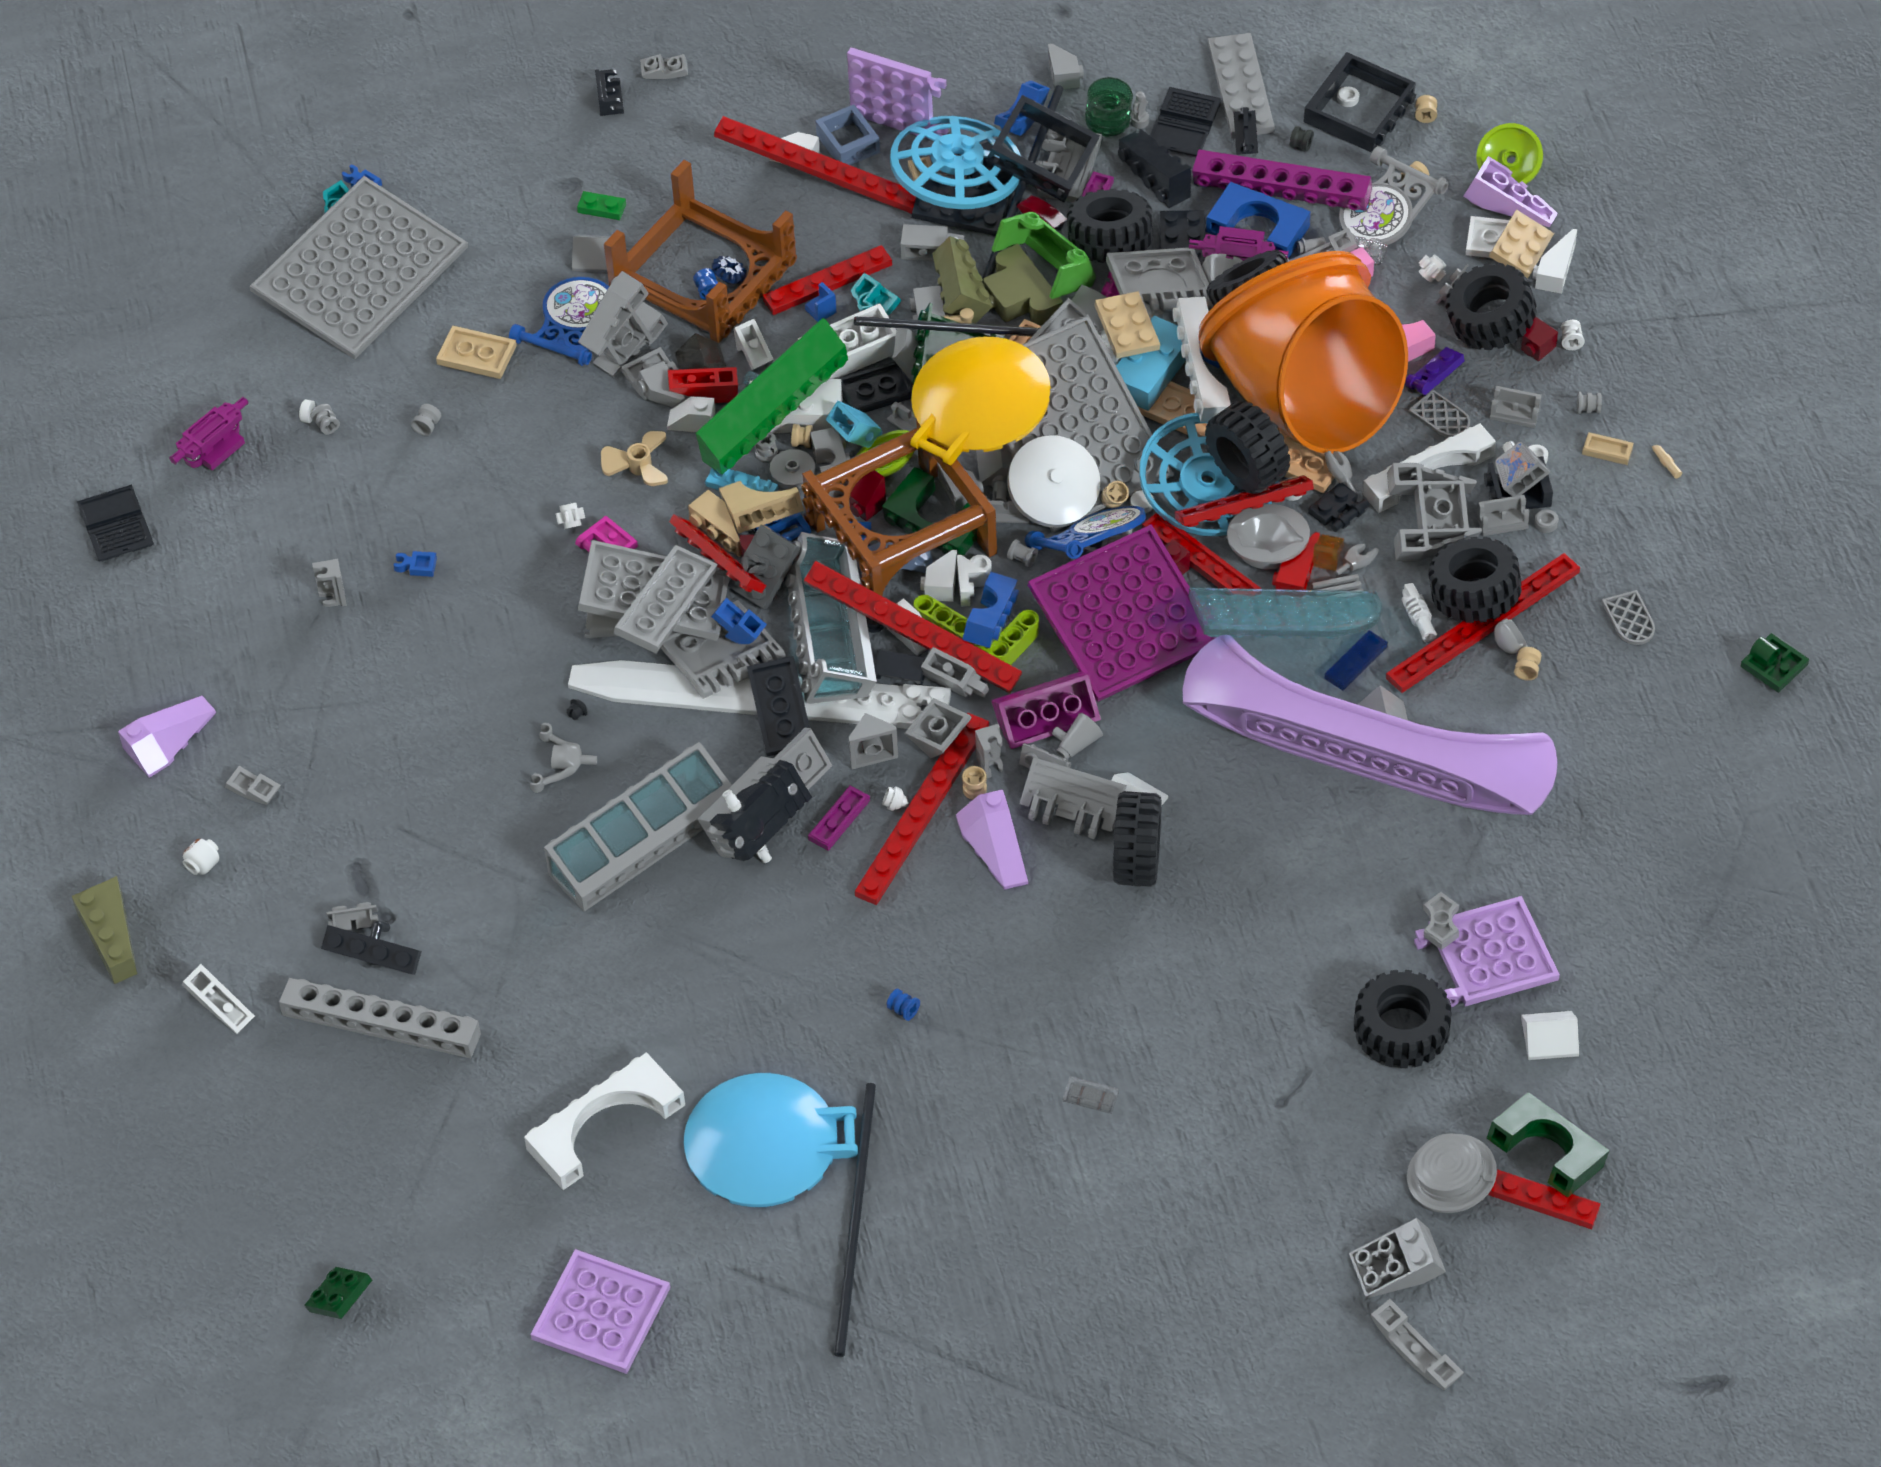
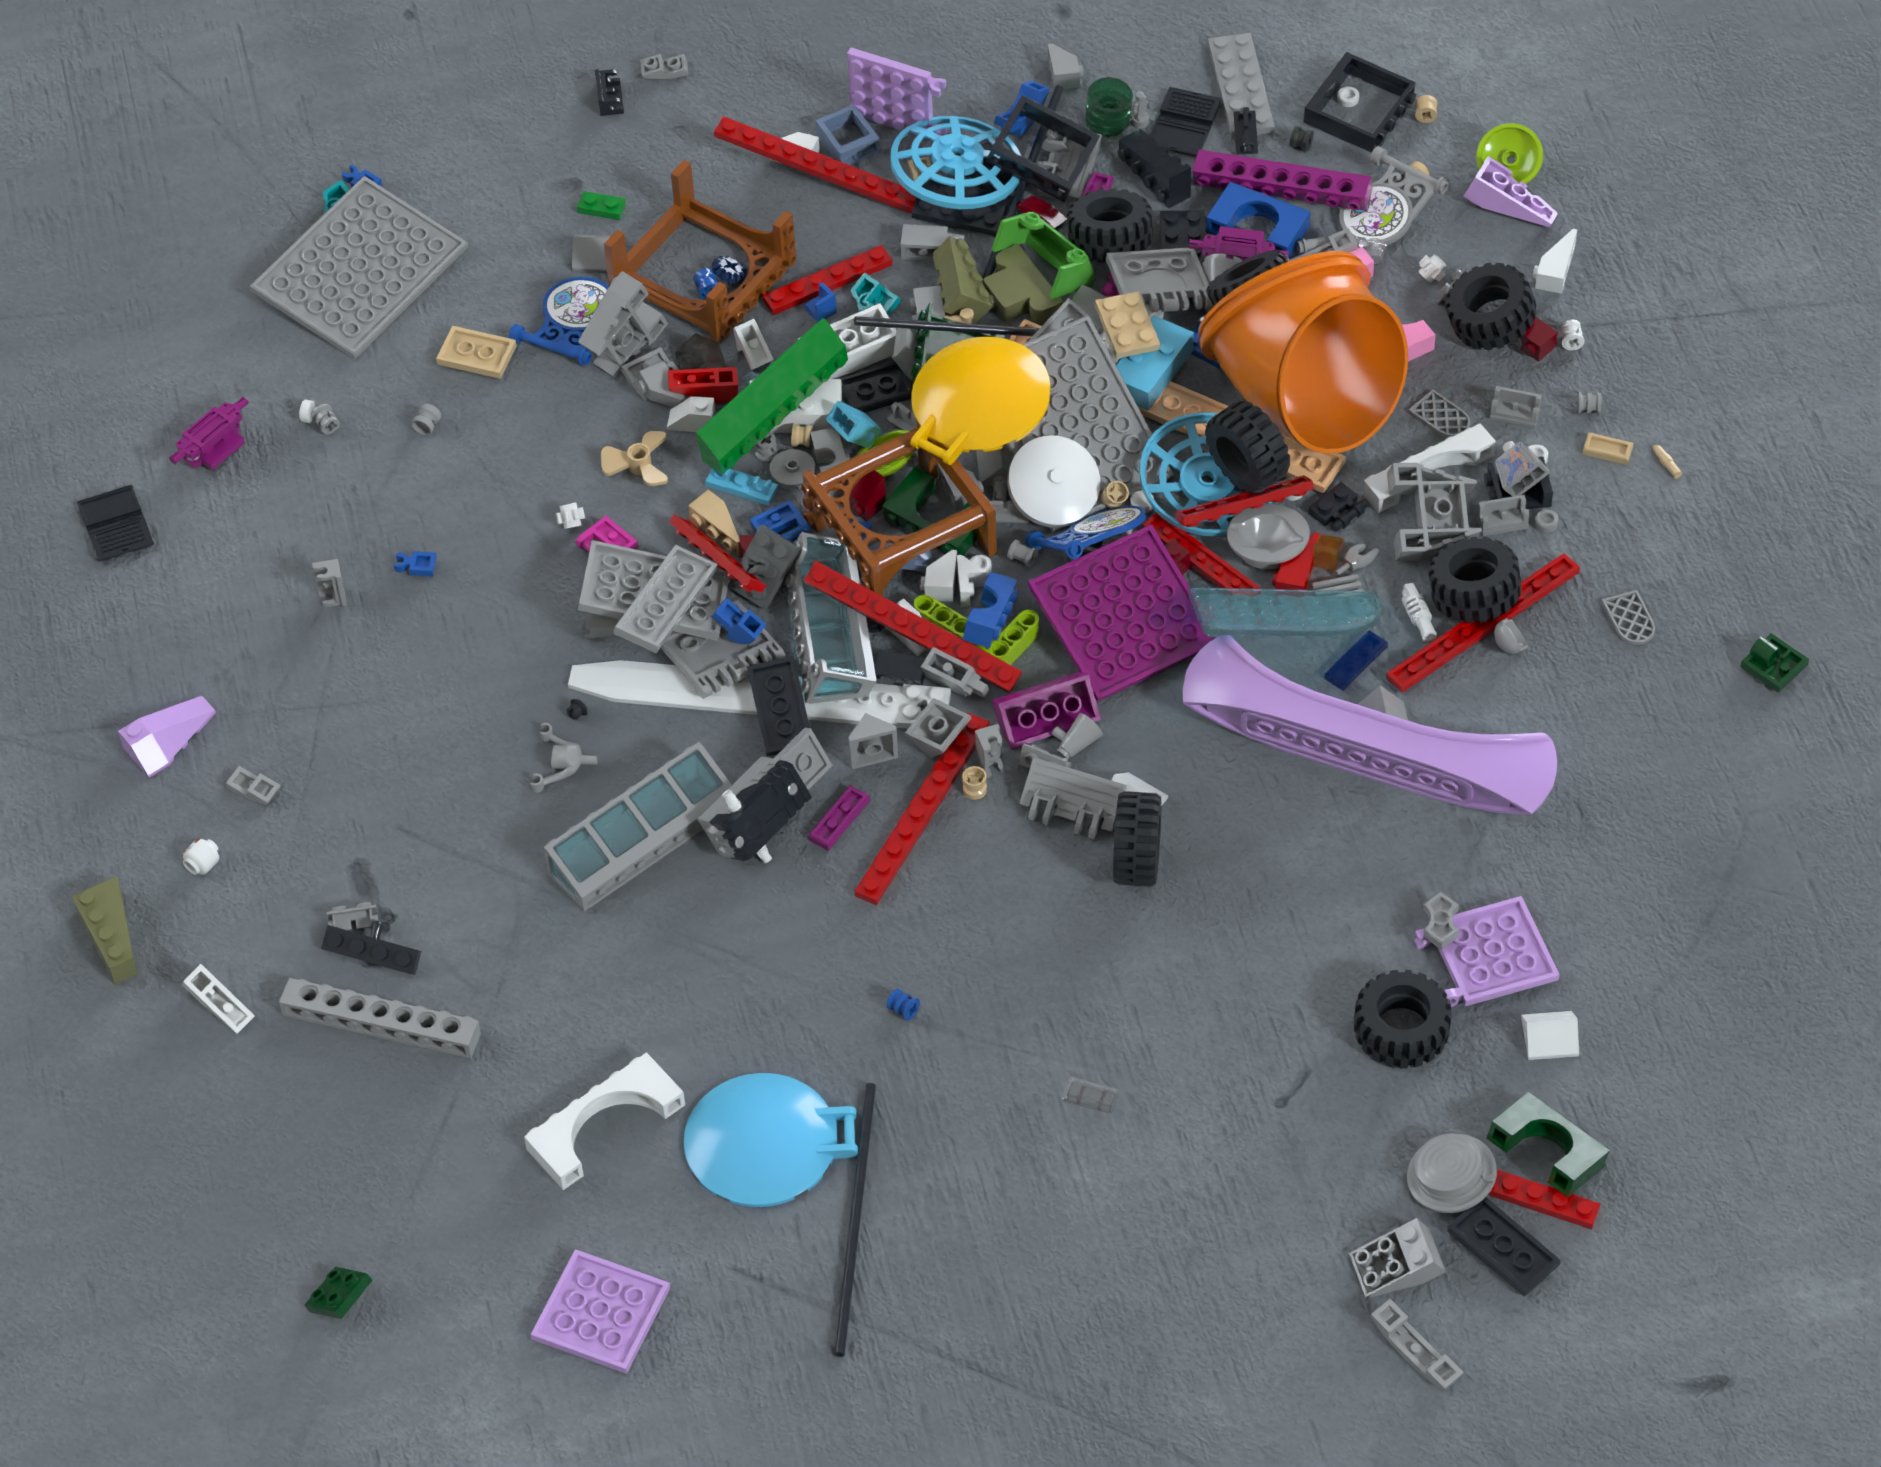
tan arch [719,481,804,534] -> none
white plate [882,786,909,811] -> none
lavender wedge [956,790,1028,889] -> none
white arch [1173,297,1231,422] -> none
light grey hand [1324,451,1356,493] -> none
dark purple plate [1405,347,1465,395] -> none
white plate [1466,216,1509,258] -> none
tan plate [1489,209,1554,279] -> none
tan wheel [1514,647,1542,680] -> none
none -> black plate [1447,1197,1561,1297]

